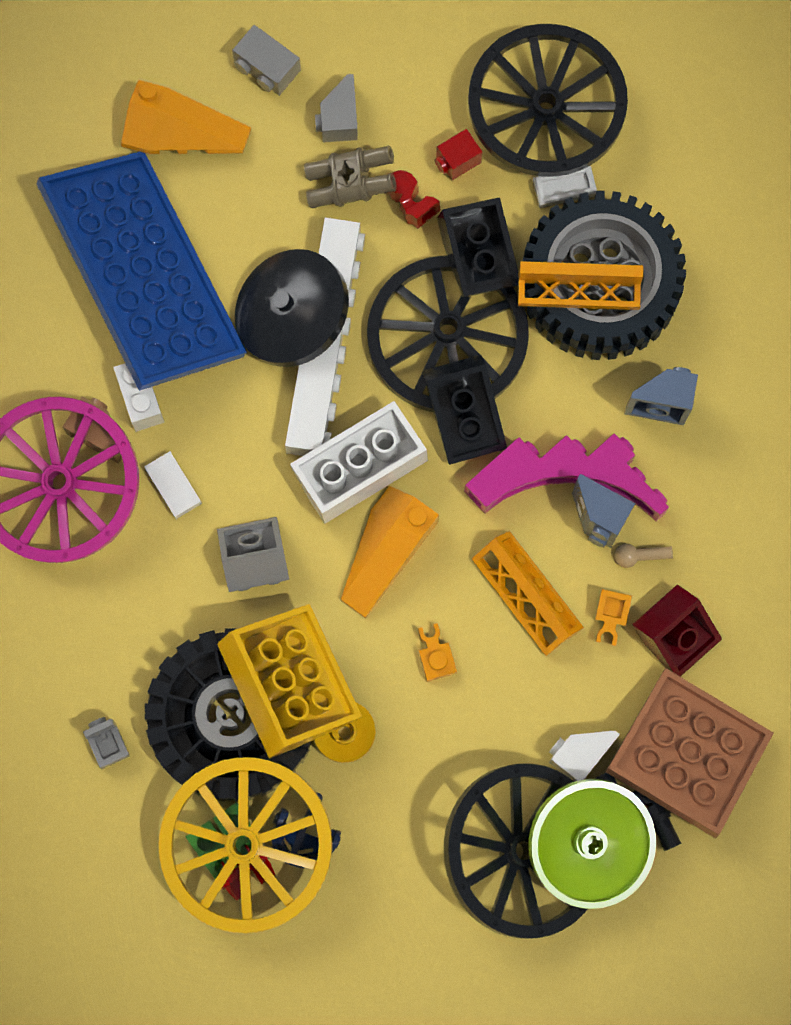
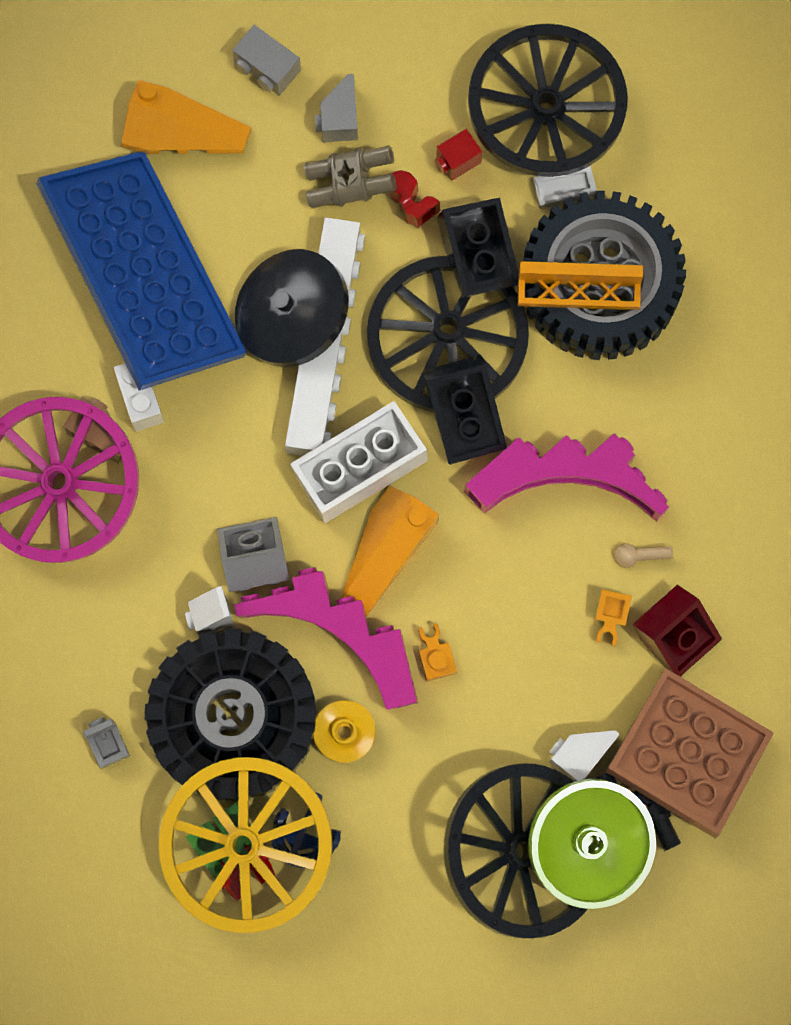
white tile [144,451,202,519] -> none
yellow slope [217,604,362,759] -> none
light orange fence [472,531,584,656] -> none
sand blue slope [572,474,635,548] -> none
sand blue slope [625,367,698,426] -> none
none -> white slope [185,586,234,637]
none -> dark pink arch [234,567,418,710]

